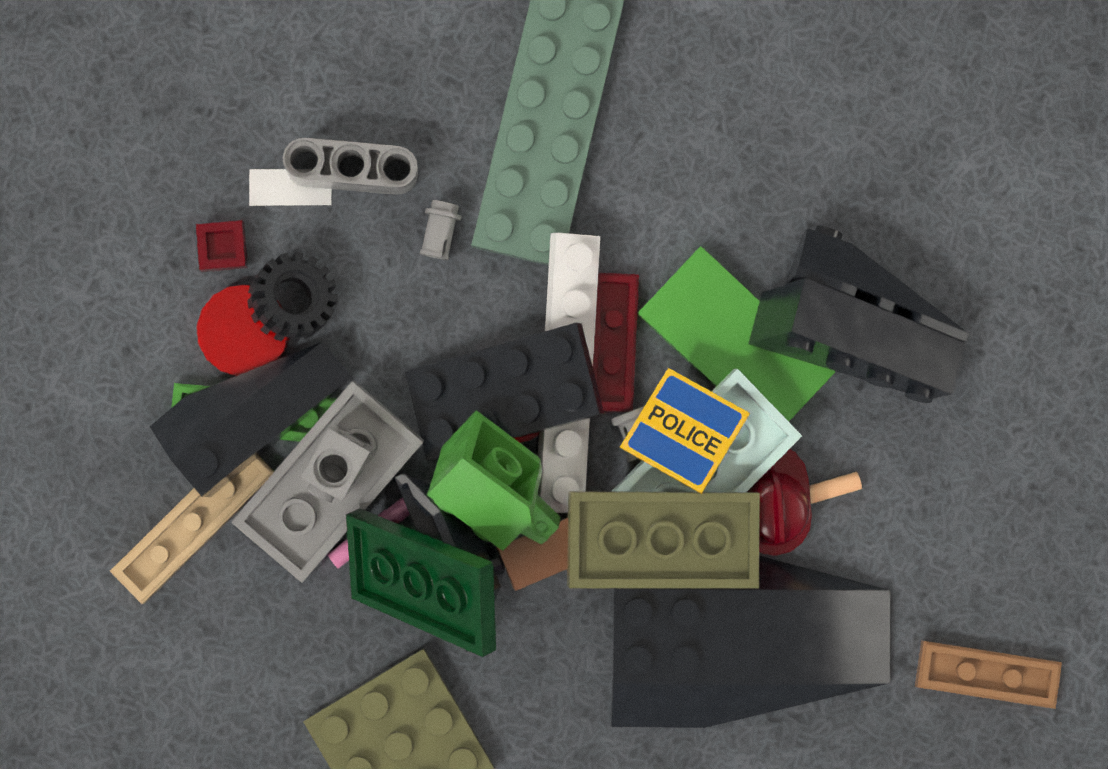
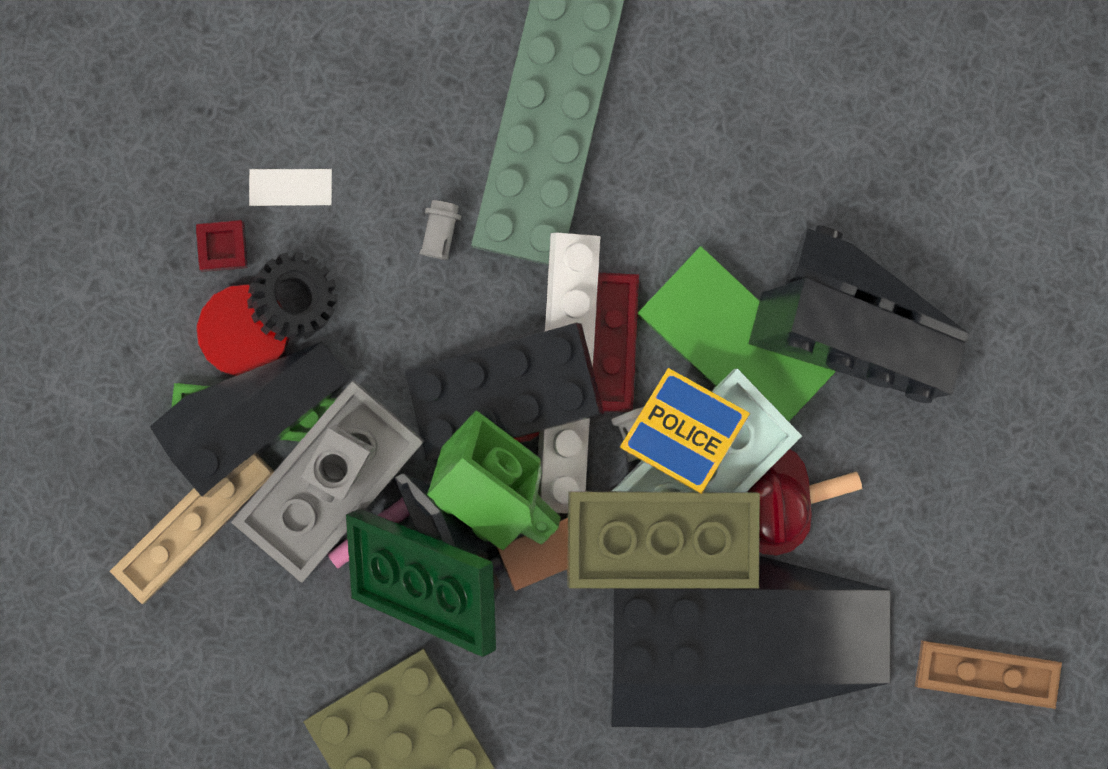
light grey beam [283,138,418,195] -> none

